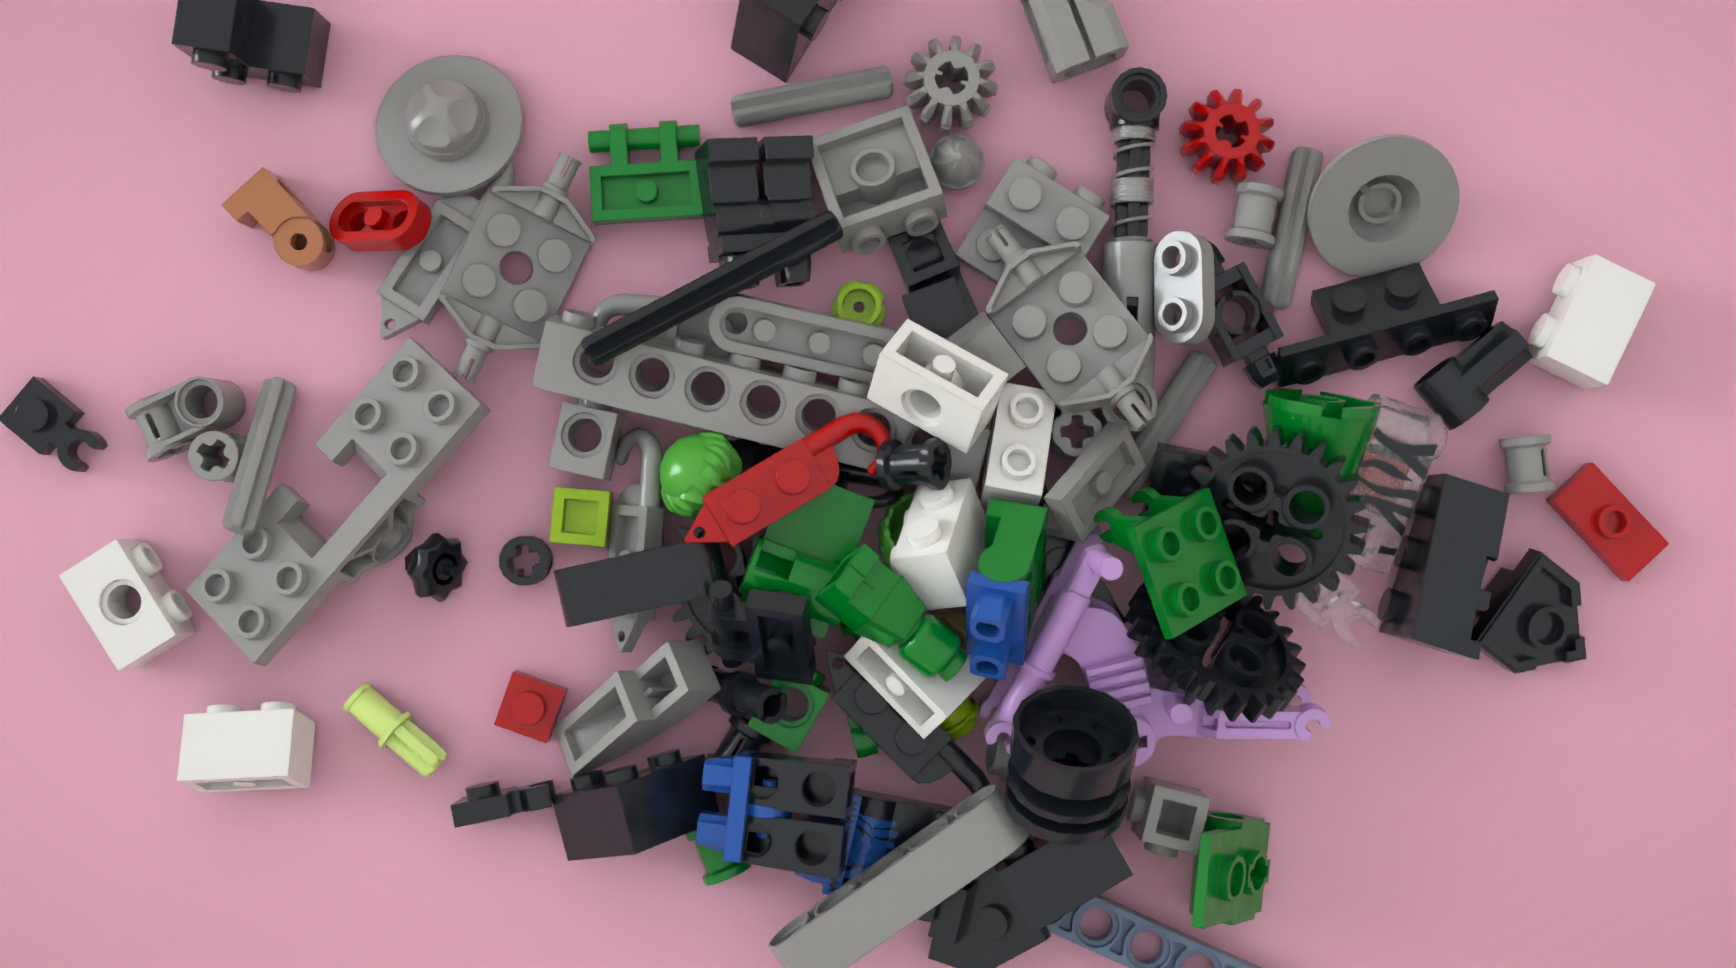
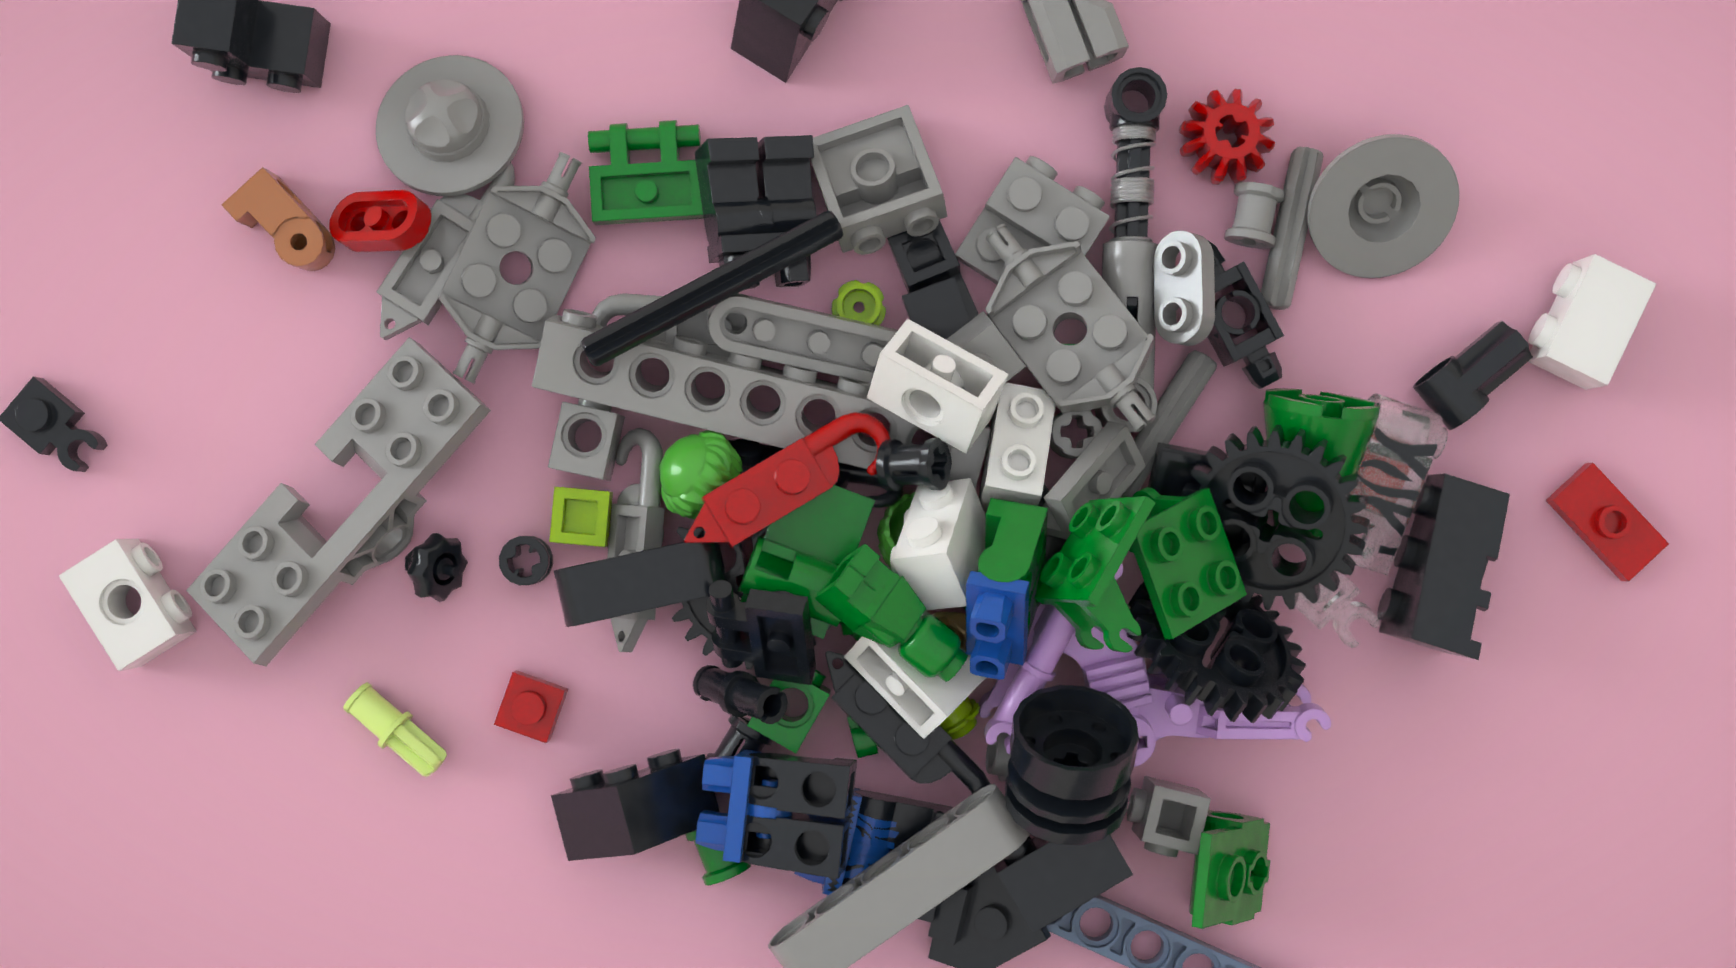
light grey piece [125,376,246,462] -> none
white brick [177,702,315,793] -> none
light grey bush [188,431,247,482] -> none
light grey axle [222,377,297,535] -> none
black plate [450,780,556,828] -> none
light grey slope [554,640,721,777] -> none
light grey axle [730,66,893,127] -> none
light grey gear [903,35,998,133] -> none
light grey plate [929,134,984,190] -> none
black bracket [1277,262,1499,387] -> none
black plate [1471,548,1586,674] -> none
light grey bush [1499,434,1557,494] -> none
none -> green plate [1034,496,1155,653]

